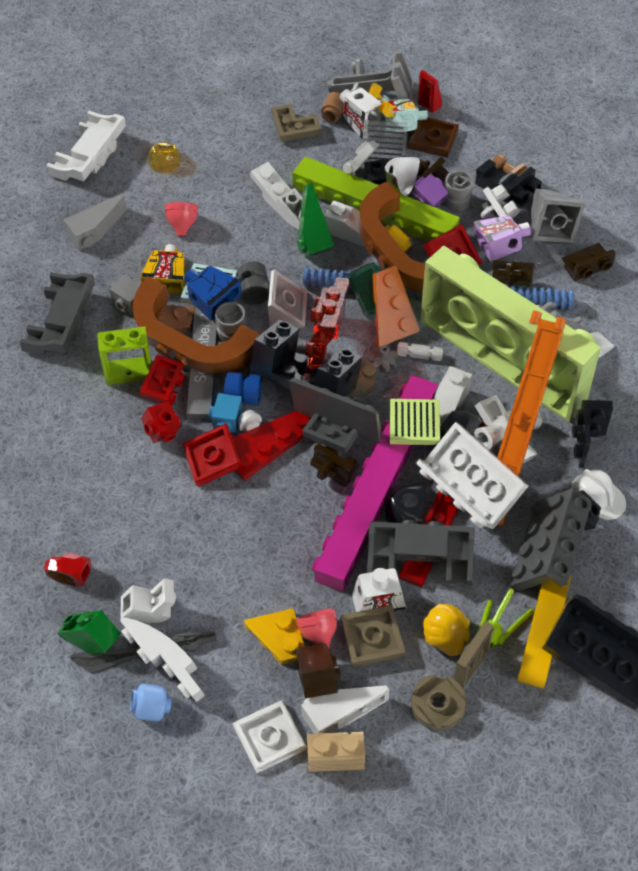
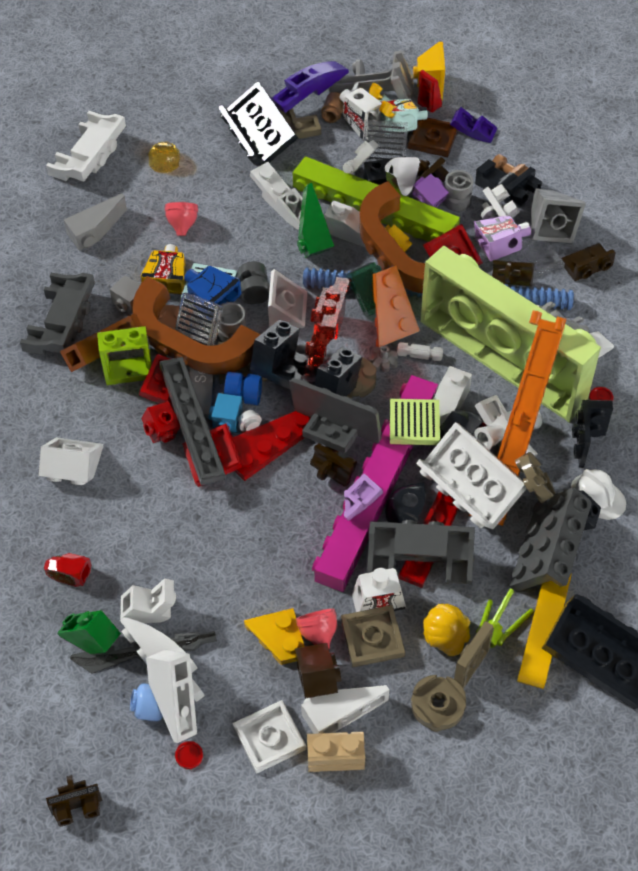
none -> white slope [39,437,103,485]
none -> dark brown hips [46,775,103,827]
none -> dark orange arch [60,313,143,372]
none -> white slope [146,650,197,743]
none -> dark grey tile [159,357,226,485]
none -> clear tile [175,293,223,346]
none -> red piece [175,741,203,769]
none -> bracket [219,82,298,166]
none -> dark purple slope [271,61,349,113]
none -> lavender slope [344,474,383,521]
none -> yellow slope [413,42,445,101]
none -> dark purple slope [450,107,497,143]
none -> dark tan plate [515,452,555,503]
none -> red piece [589,387,614,401]

